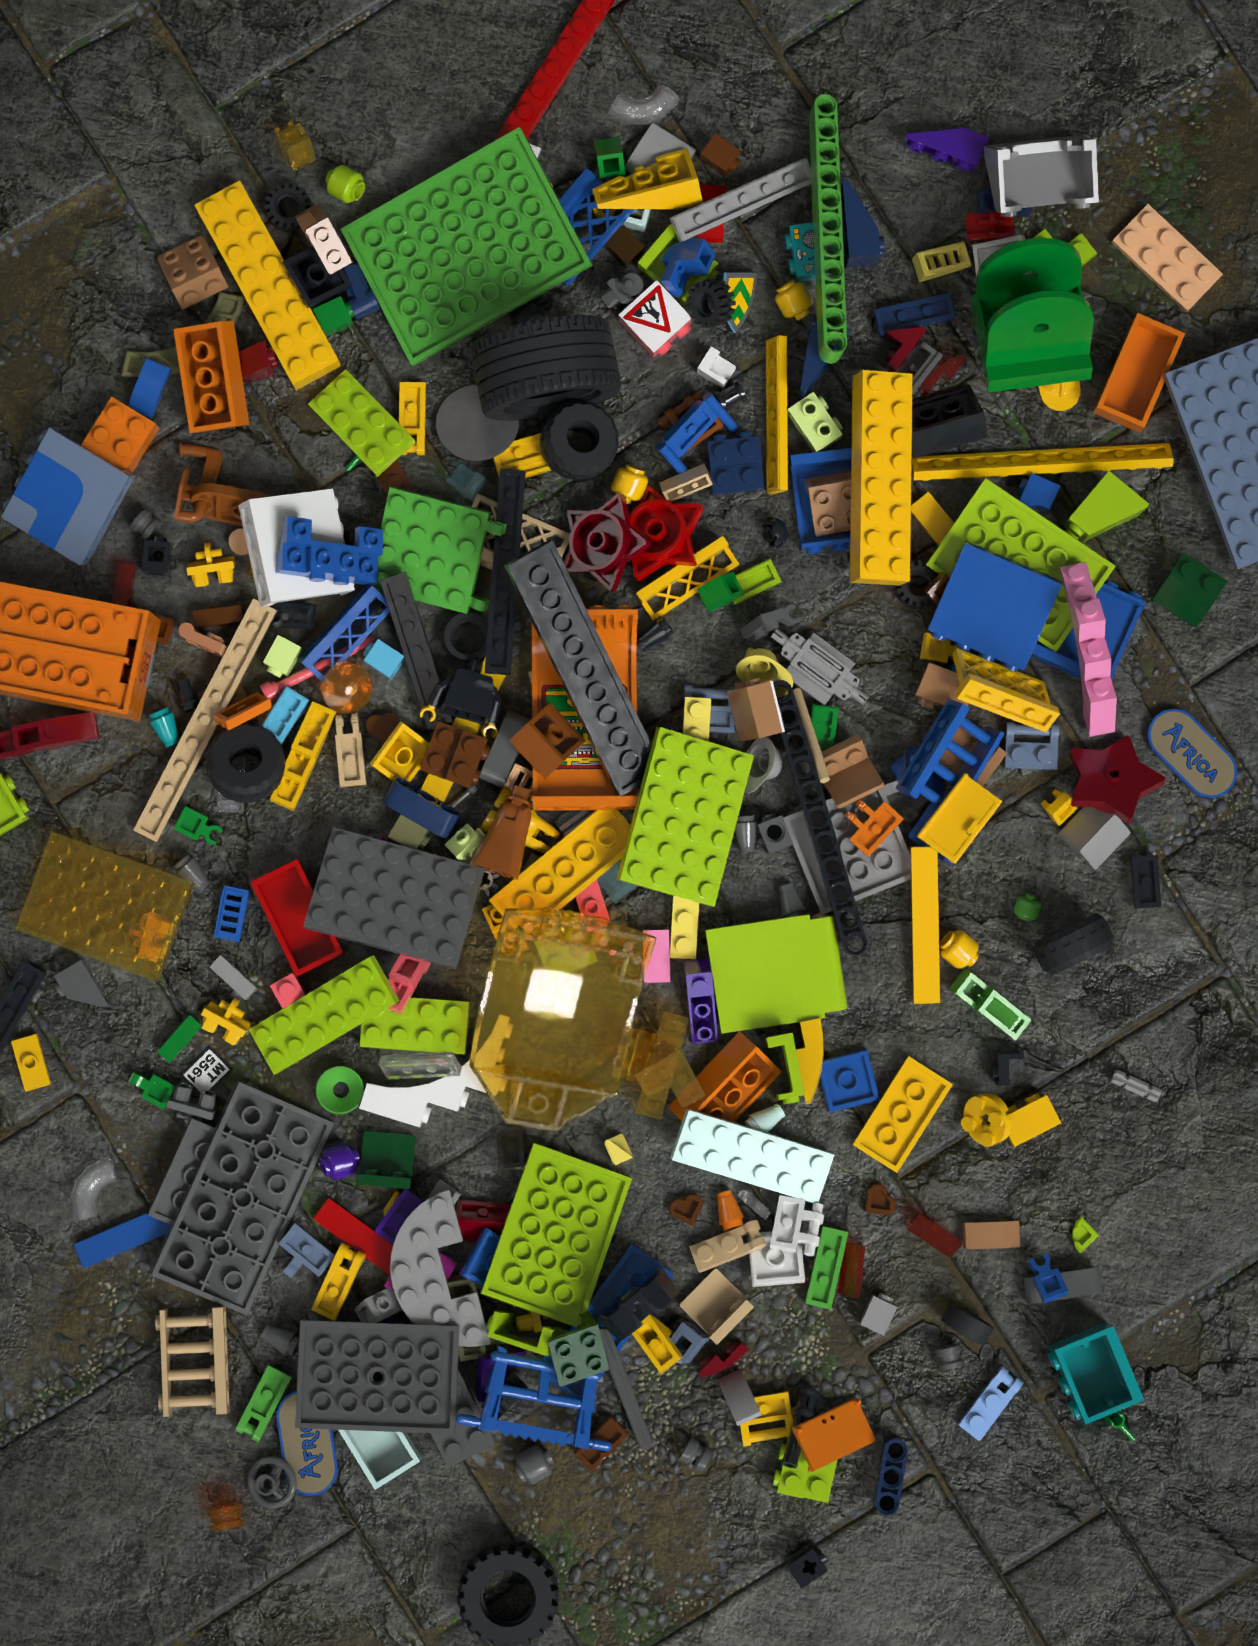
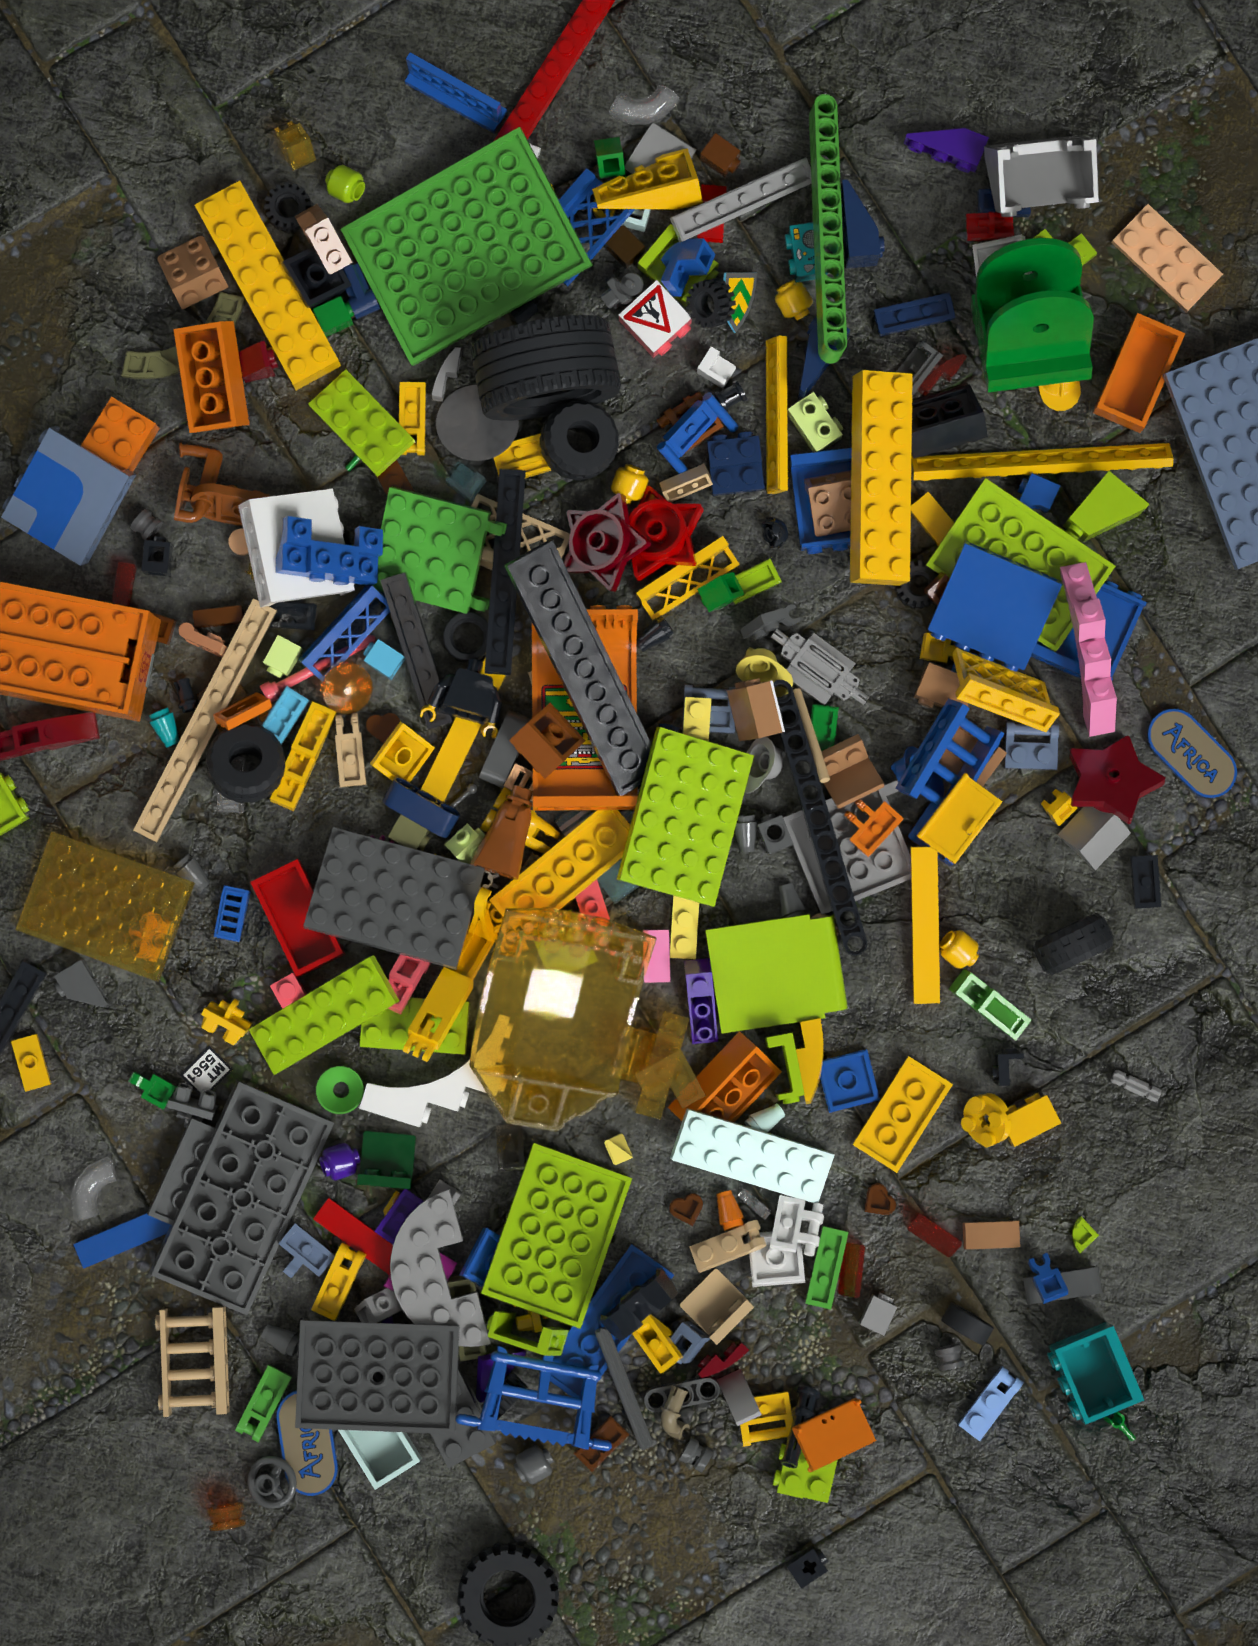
blue slope [128,358,171,419] -> none
green piece [157,1015,202,1063] -> none
green plate [173,806,223,845] -> none
yellow hips [186,543,235,587] -> none
light grey piece [210,955,258,1000] -> none
clear plate [378,1051,462,1079] -> none
reddish brown plate [419,721,490,788] -> none
dark red panel [456,1199,510,1242] -> none
dark green bracket [547,1311,609,1387] -> none
dark blue beam [874,1436,908,1516] -> none
dark red slope [885,327,926,372] -> none
light yellow slope [912,241,972,282] -> none
bright green piece [1014,893,1042,921] -> none
dark green slope [1151,553,1228,628] -> none
none -> yellow hinge [403,887,495,1062]
none -> blue fence [405,53,507,134]
none -> light grey slope [432,347,462,402]
none -> dark grey beam [644,1376,720,1412]
none -> dark tan piece [661,1385,690,1441]

